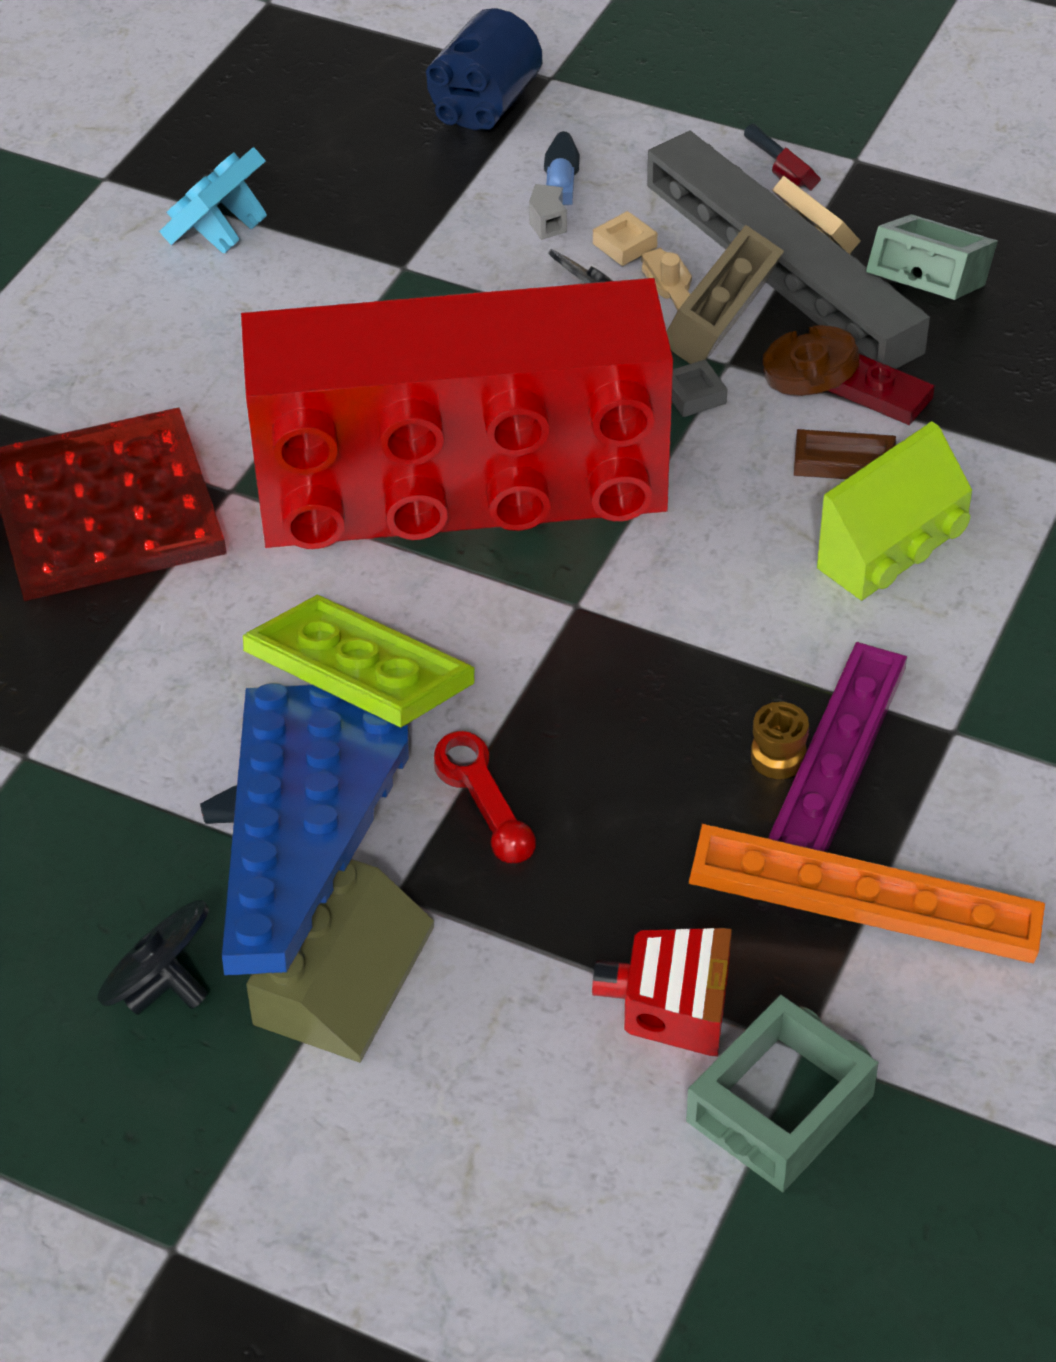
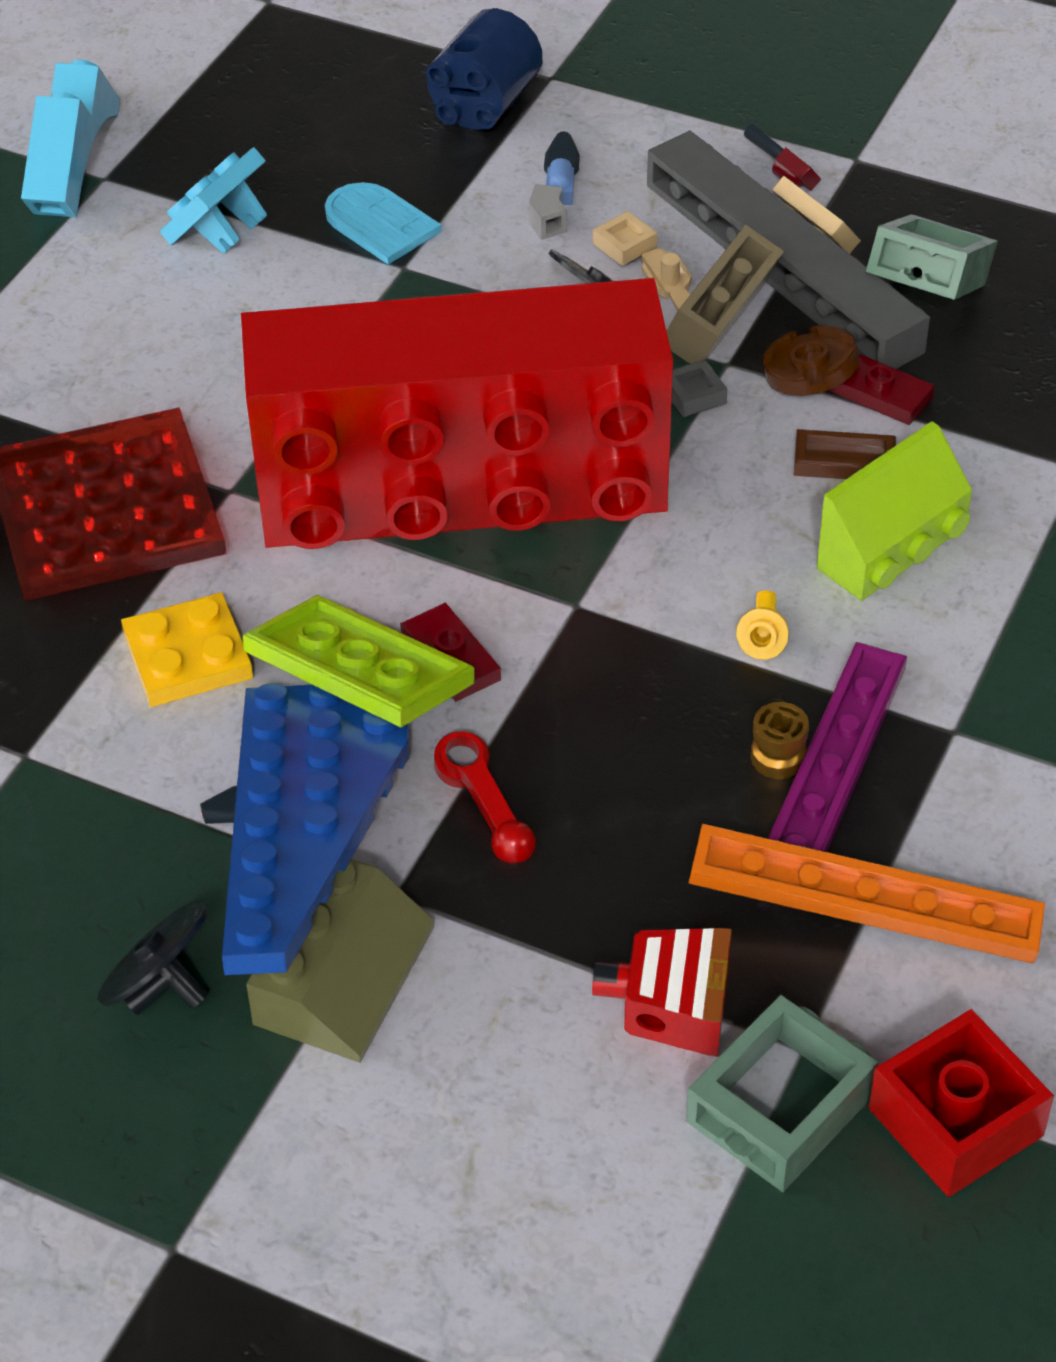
none -> medium azure arch [21,59,120,218]
none -> yellow plate [121,592,253,707]
none -> medium azure window [325,182,442,265]
none -> dark red plate [400,602,501,702]
none -> yellow plate [736,590,789,660]
none -> red brick [869,1009,1054,1198]

